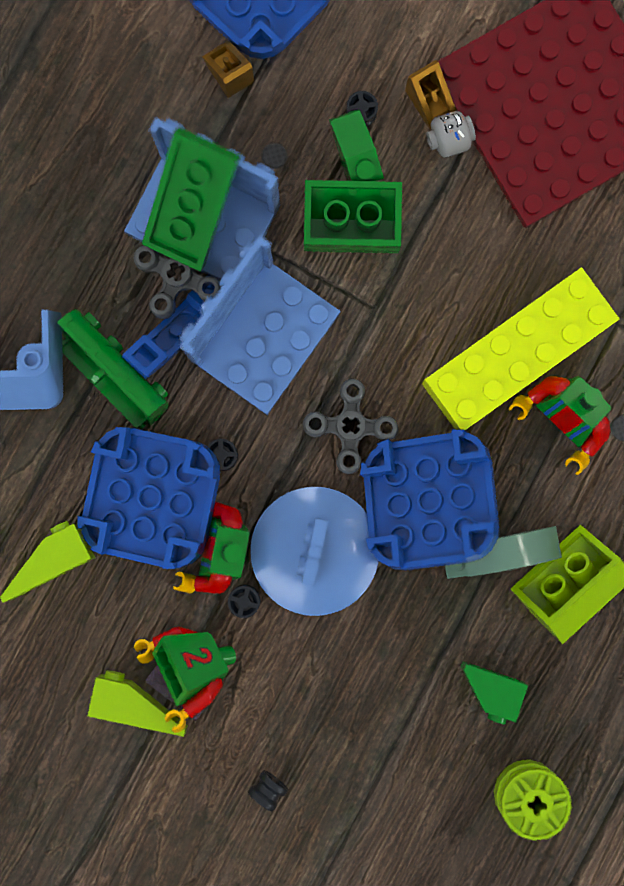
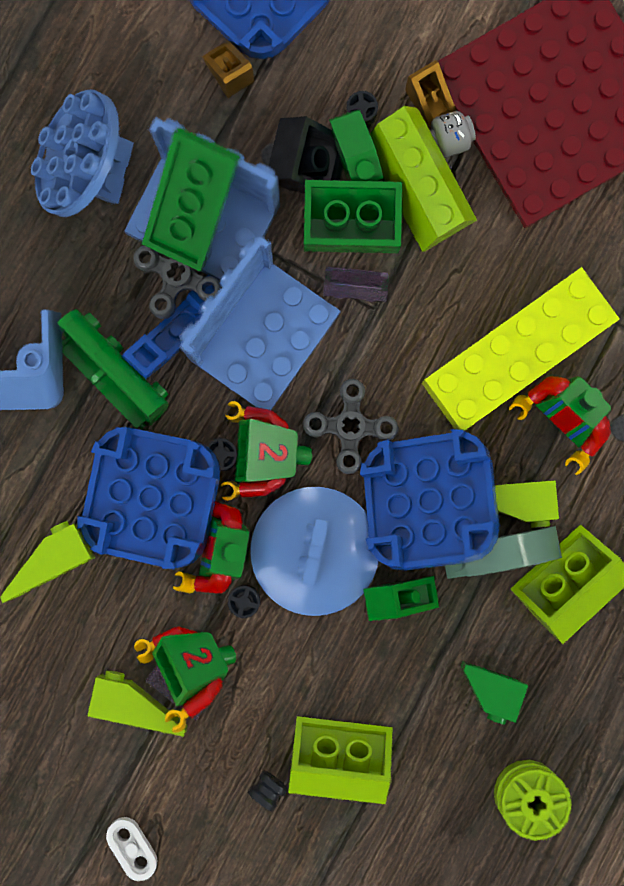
none -> medium blue bracket [31,90,134,217]
none -> white plate [106,817,158,881]
none -> green torso [221,401,312,501]
none -> black slope [268,116,343,194]
none -> lime slope [288,716,393,804]
none -> clear purple plate [323,267,389,302]
none -> green slope [363,576,439,621]
none -> lime slope [370,106,477,252]
none -> lime slope [495,480,559,528]

